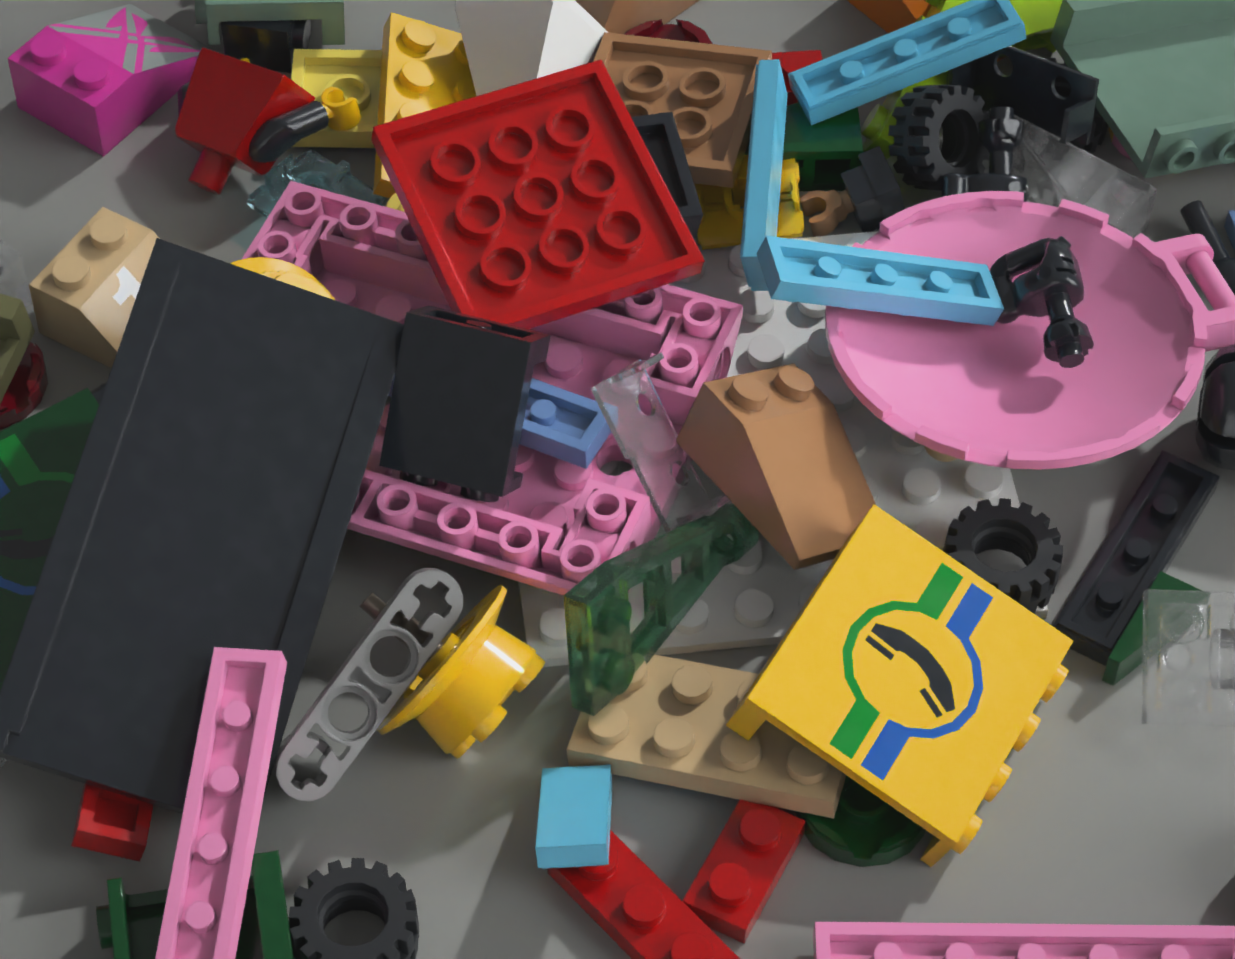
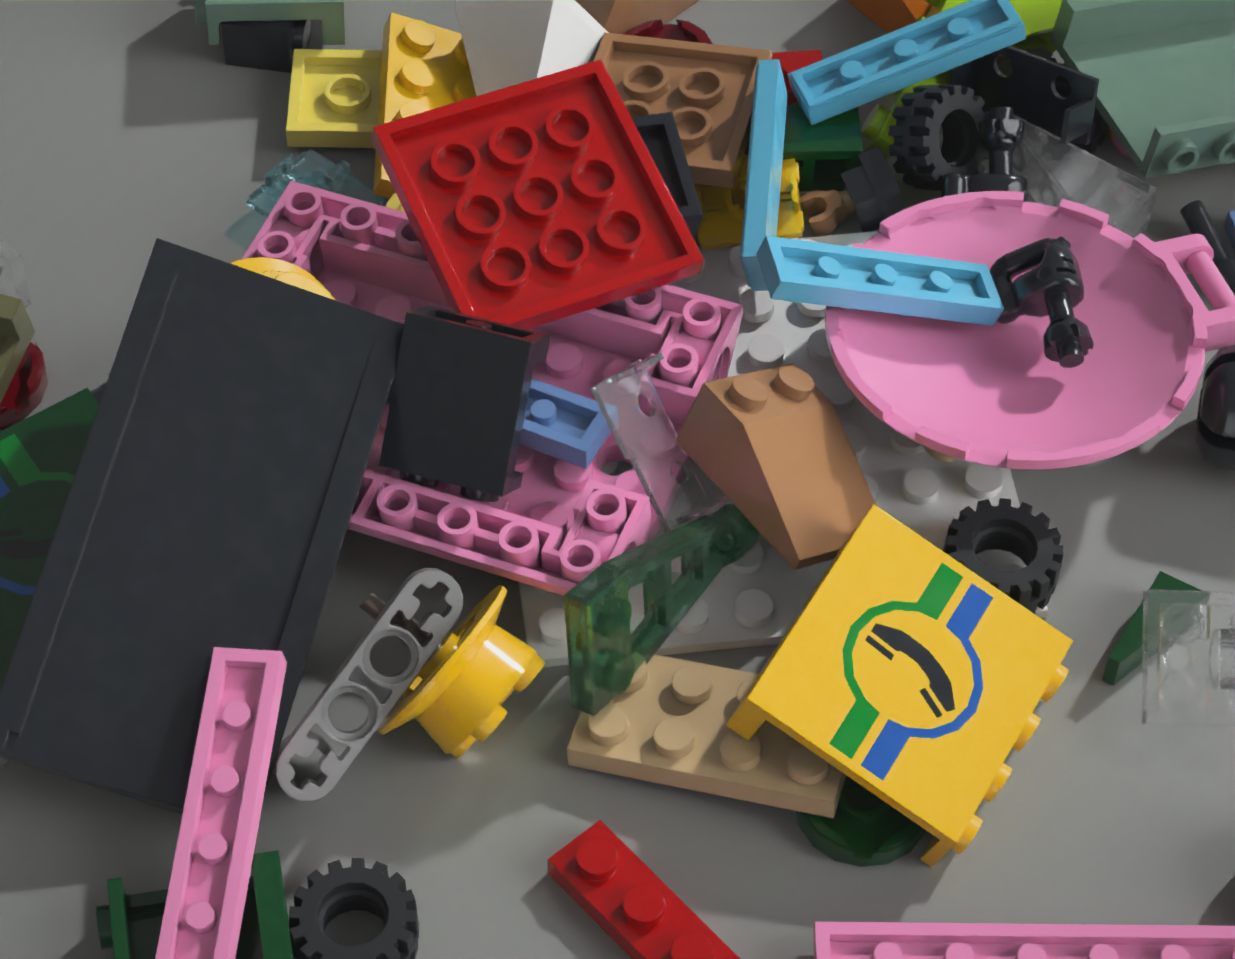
dark pink slope [7,4,215,157] -> none
tan slope [29,207,160,368] -> none
red plate [71,784,153,862] -> none
red torso [175,47,361,195] -> none
medium azure tile [535,764,613,869] -> none
red plate [682,799,806,943] -> none
black tile [1053,450,1220,666] -> none

